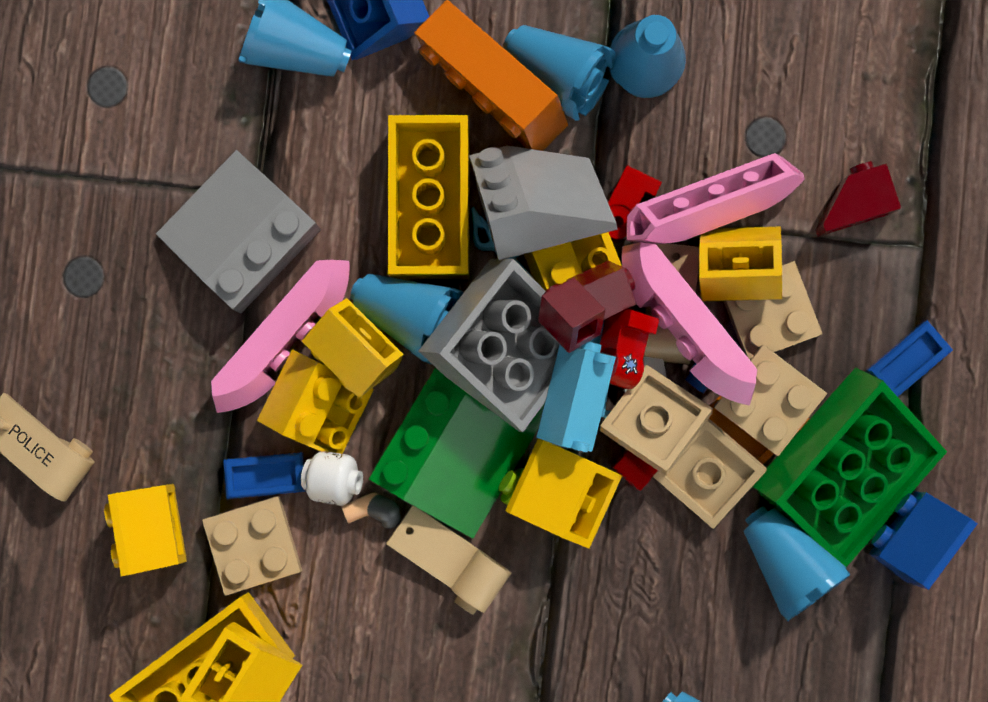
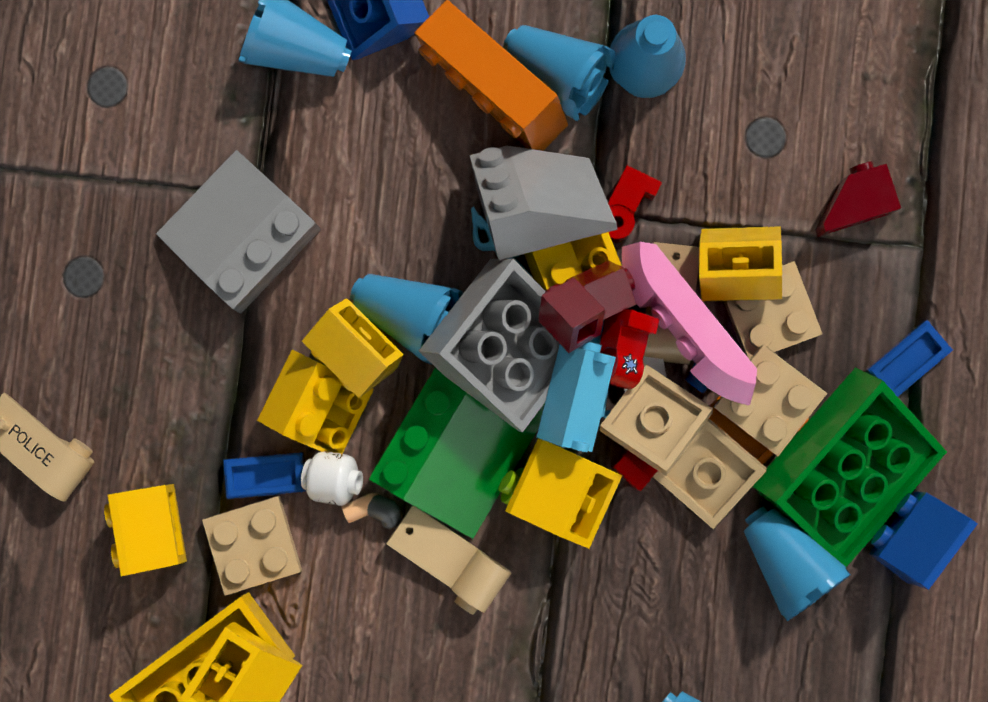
bright pink brick [211,260,350,413] -> none
yellow brick [388,115,469,279] -> none
bright pink brick [627,153,805,245] -> none

